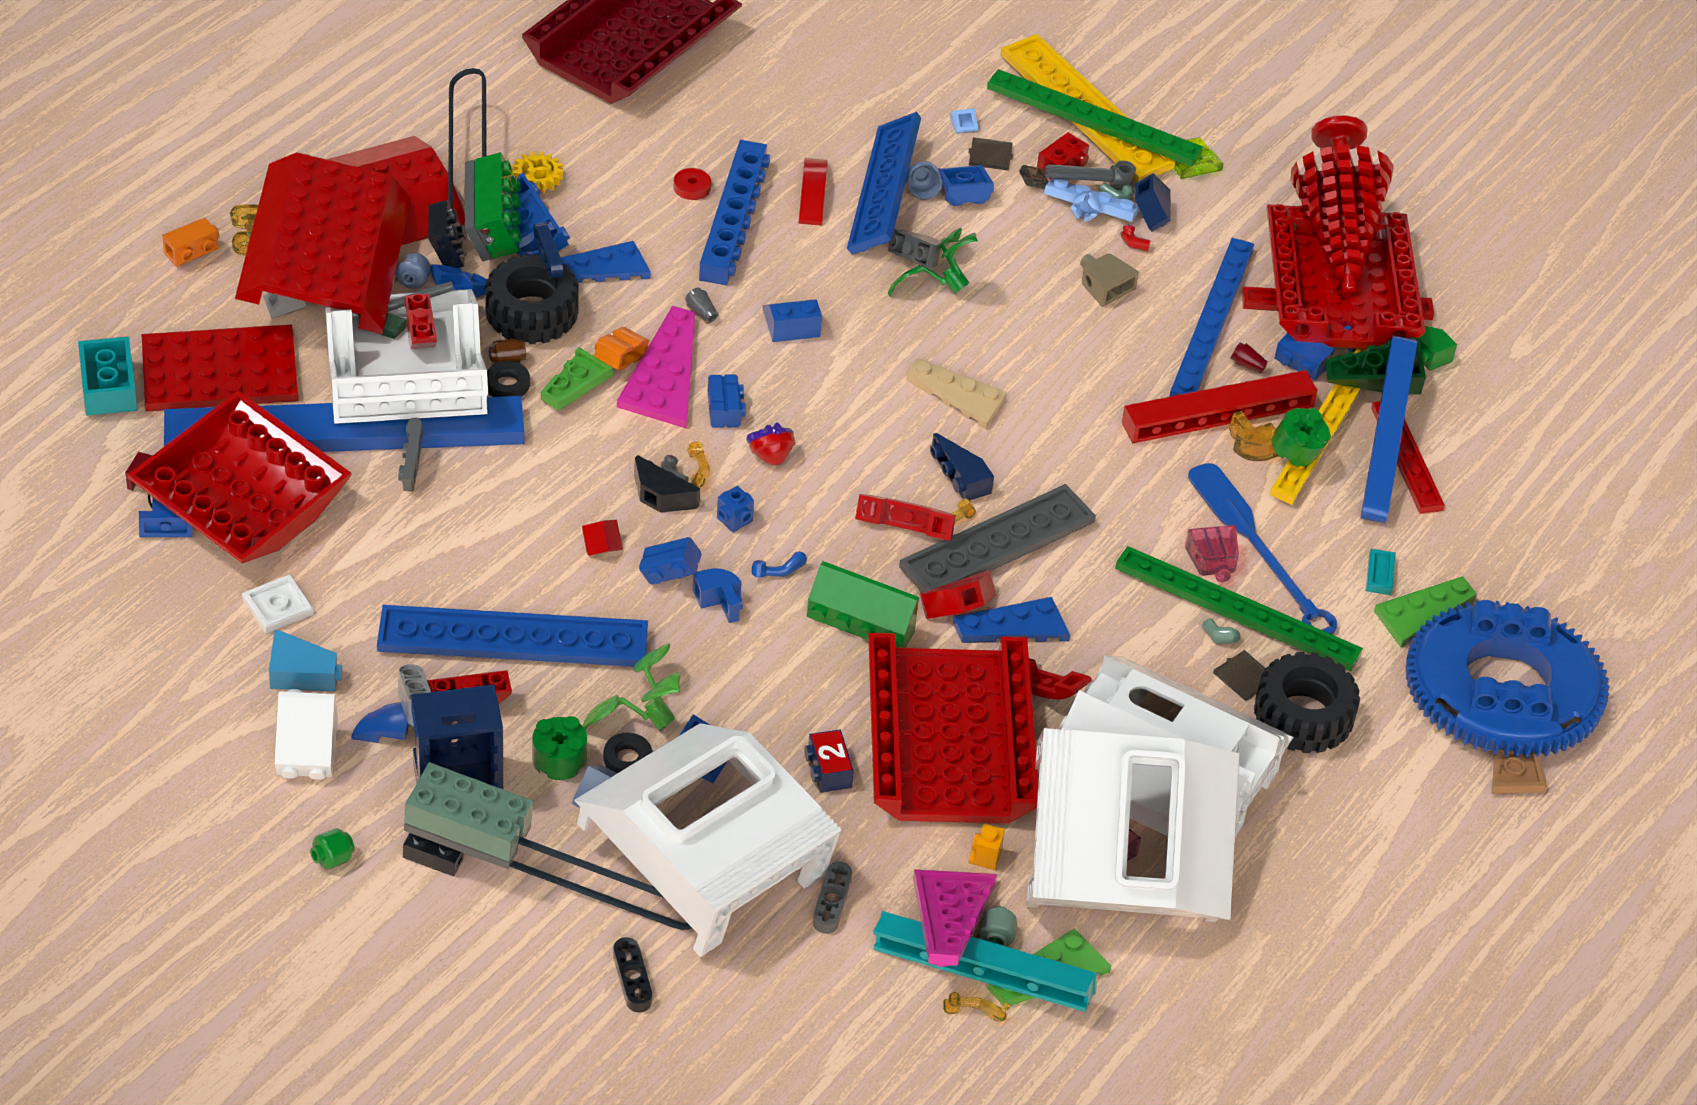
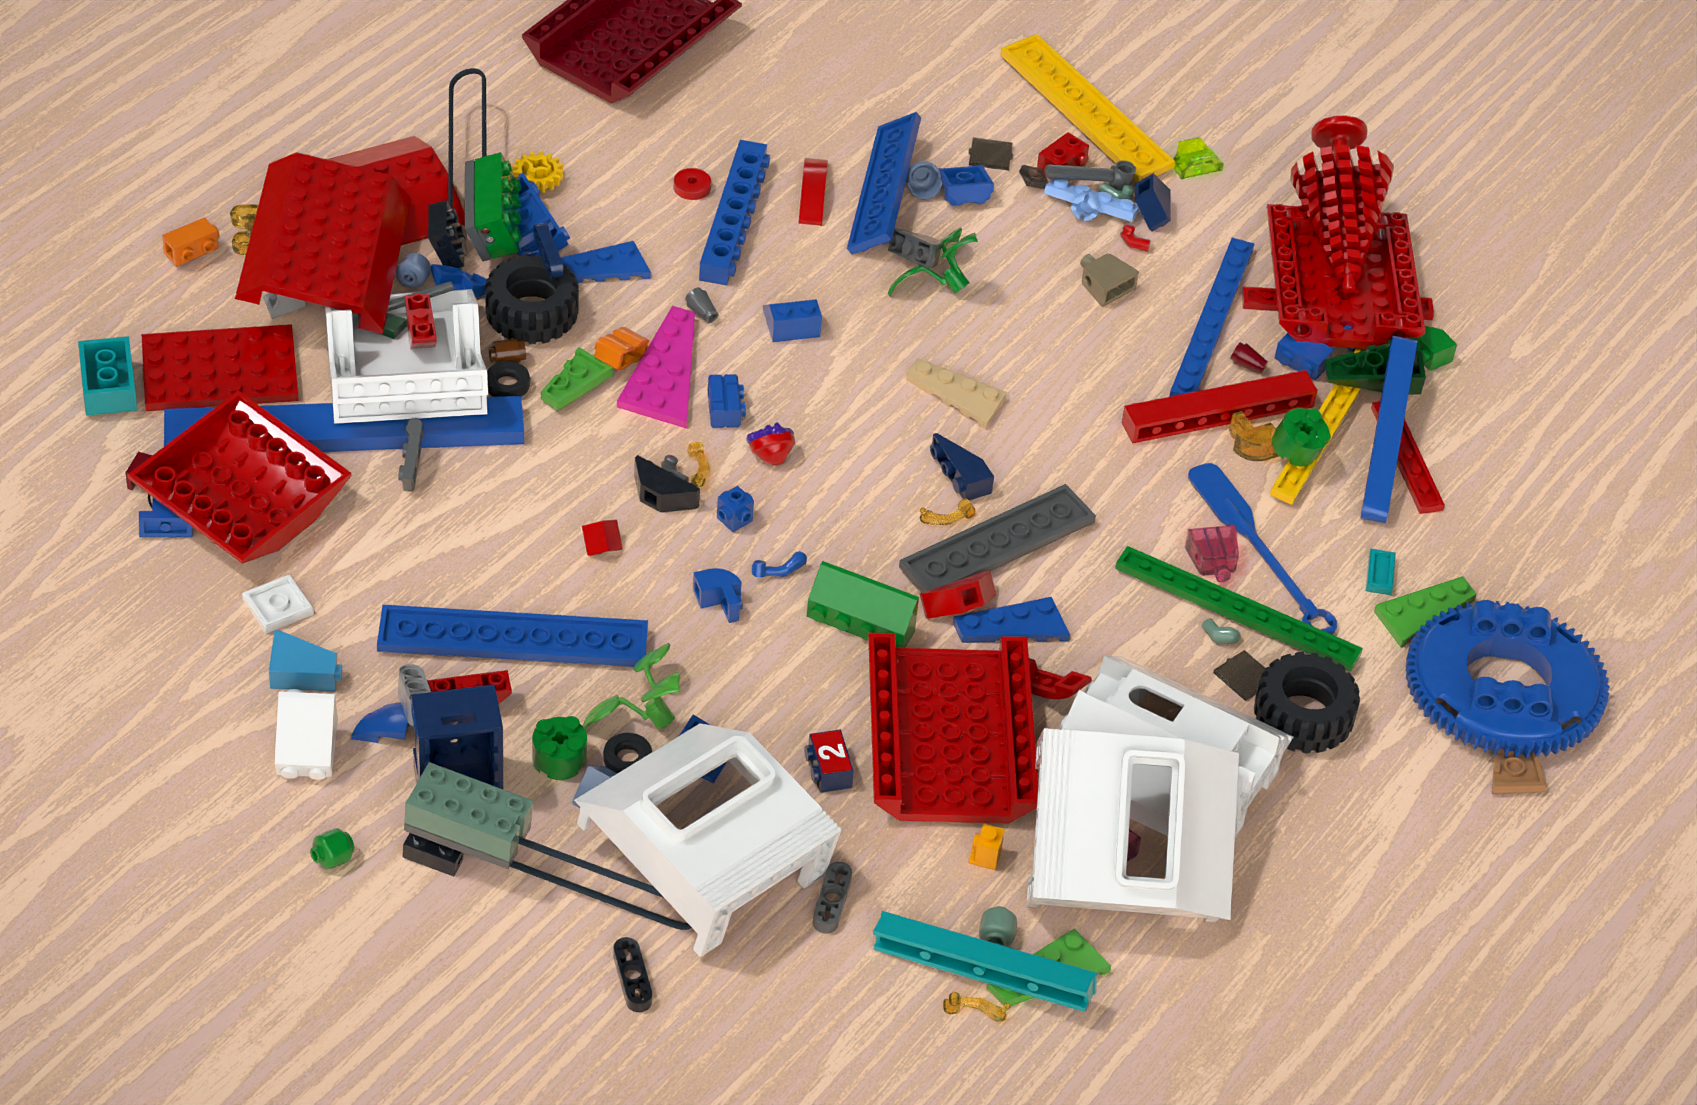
blue brick [639,537,702,585] -> none
red slope [855,494,956,541] -> none
dark pink wing [913,869,997,967] -> none
light blue slope [950,108,979,134] -> none
green plate [987,69,1203,167] -> none

